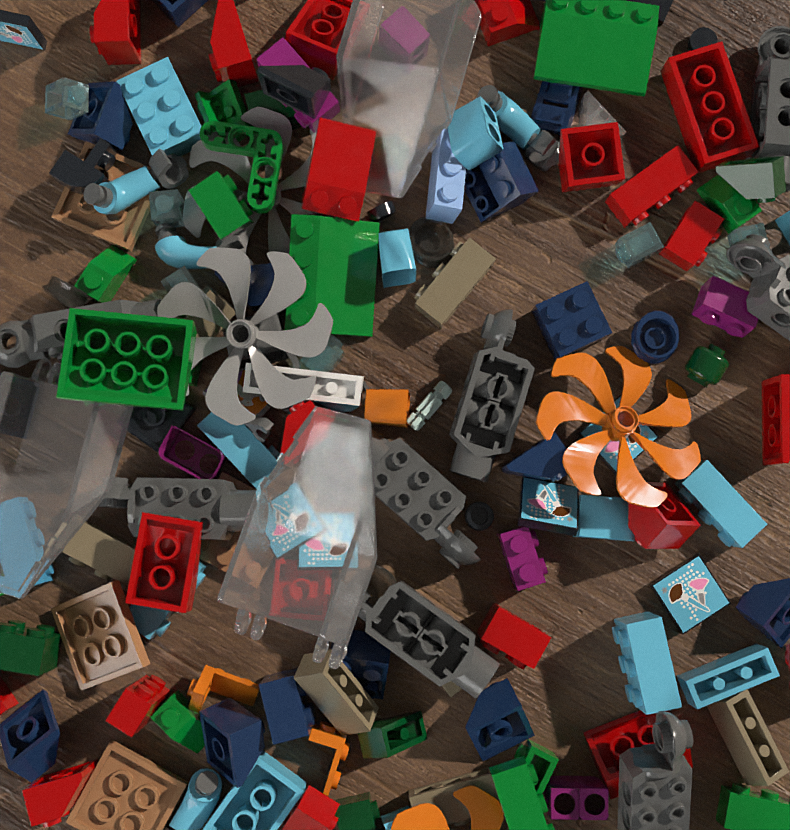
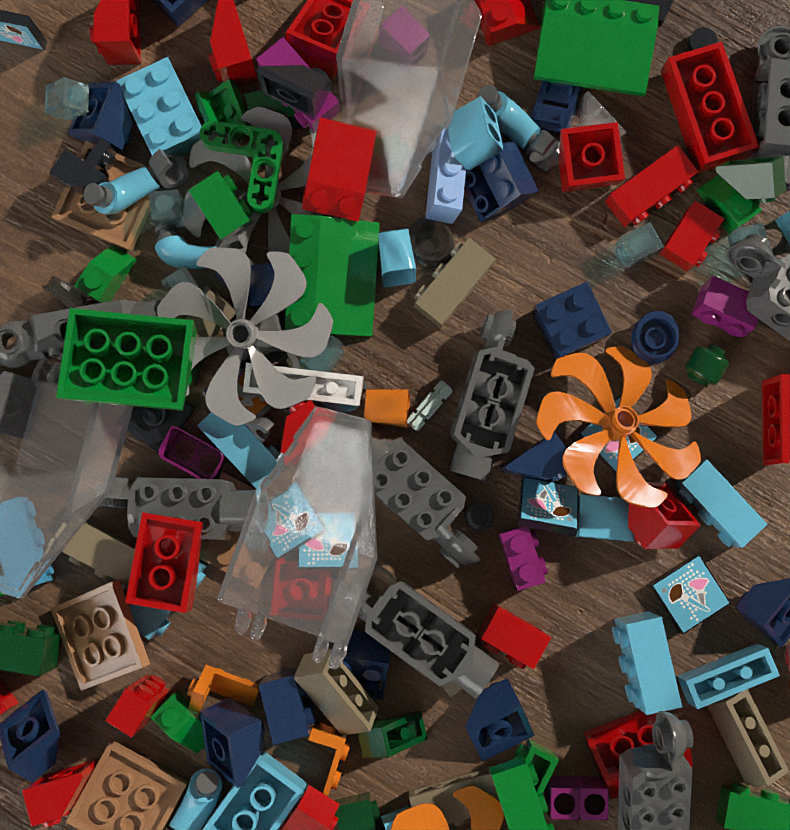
black tile [367,201,396,222] -> none

